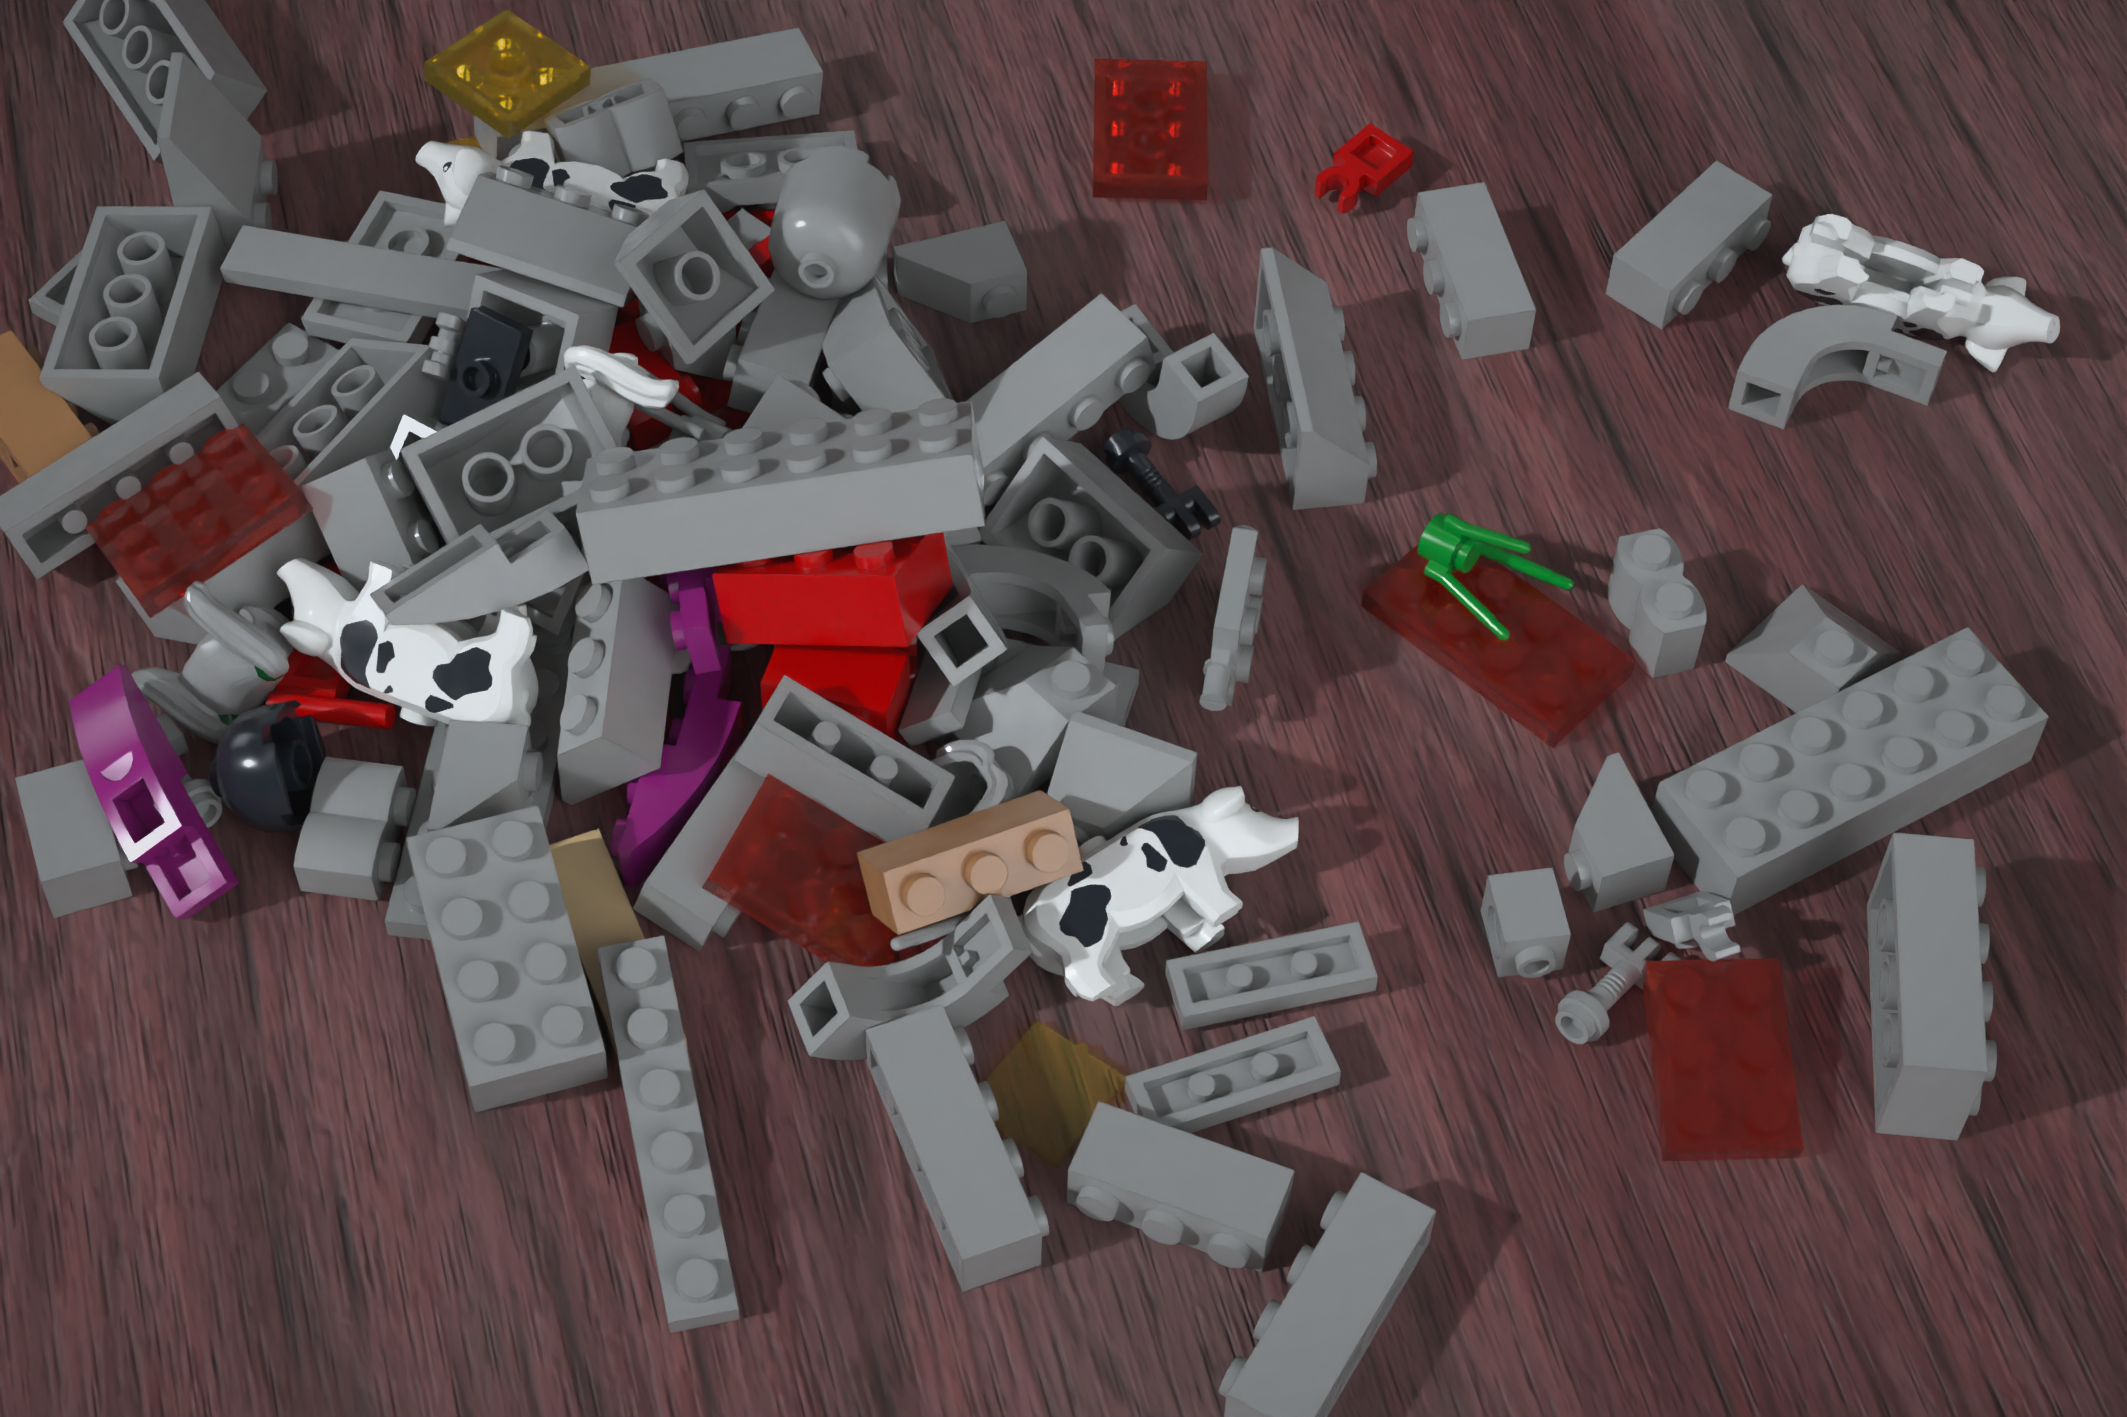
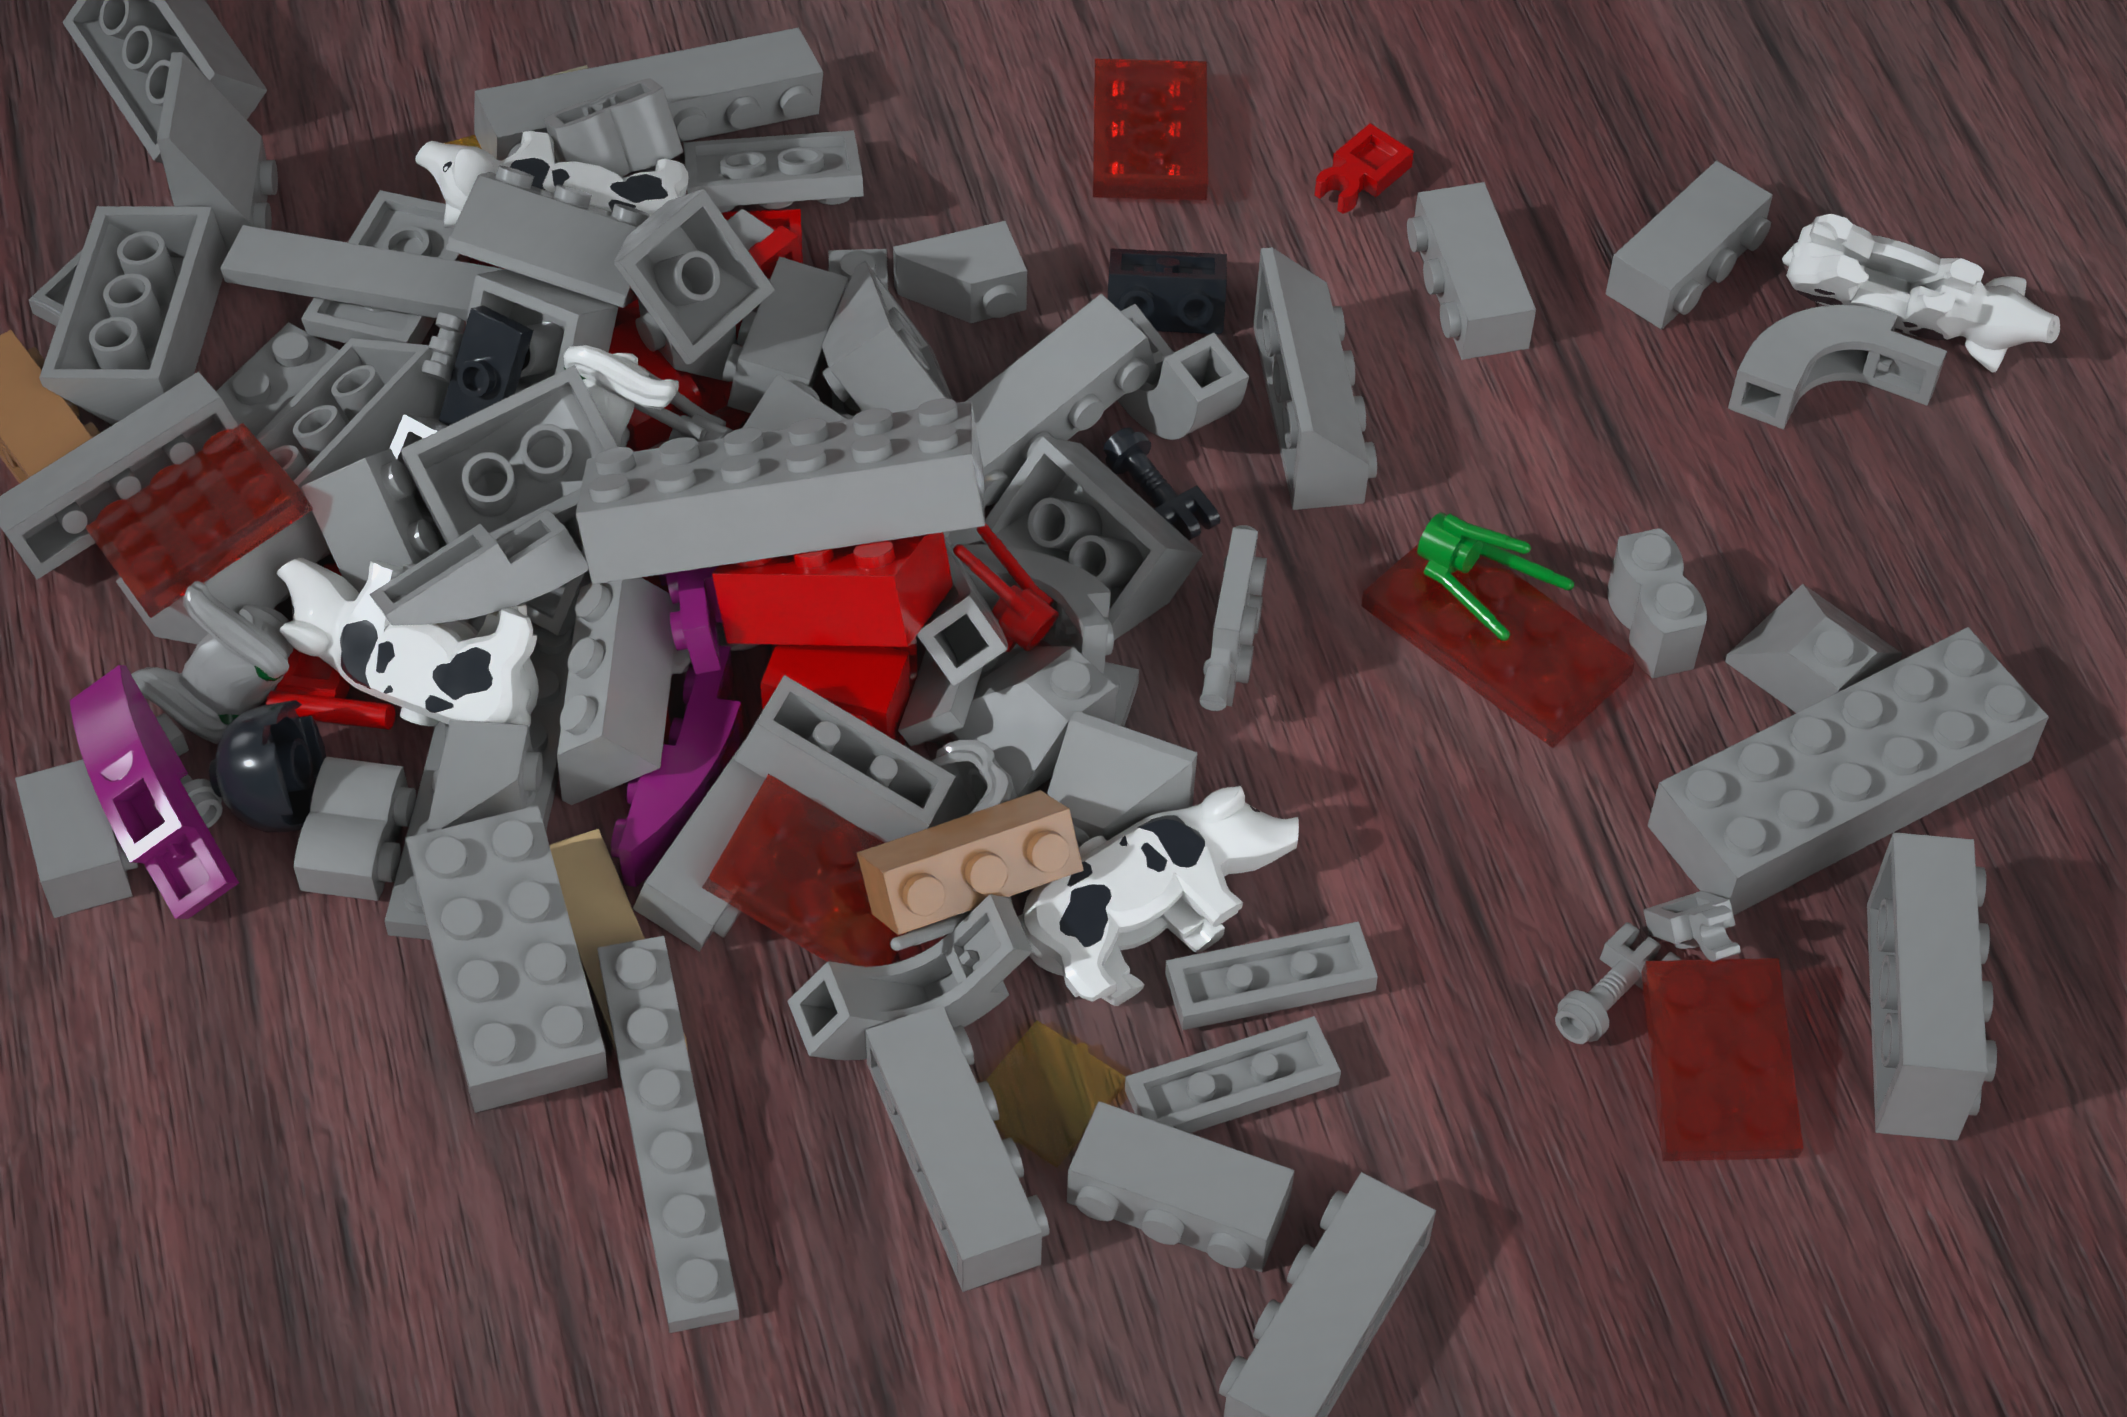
clear yellow plate [424,9,591,139] -> none
light grey cylinder [768,145,901,299] -> none
light grey brick [1481,867,1571,978] -> none
light grey slope [1564,753,1674,912] -> none
none -> red plant [953,523,1059,652]
none -> black bracket [1108,248,1227,334]

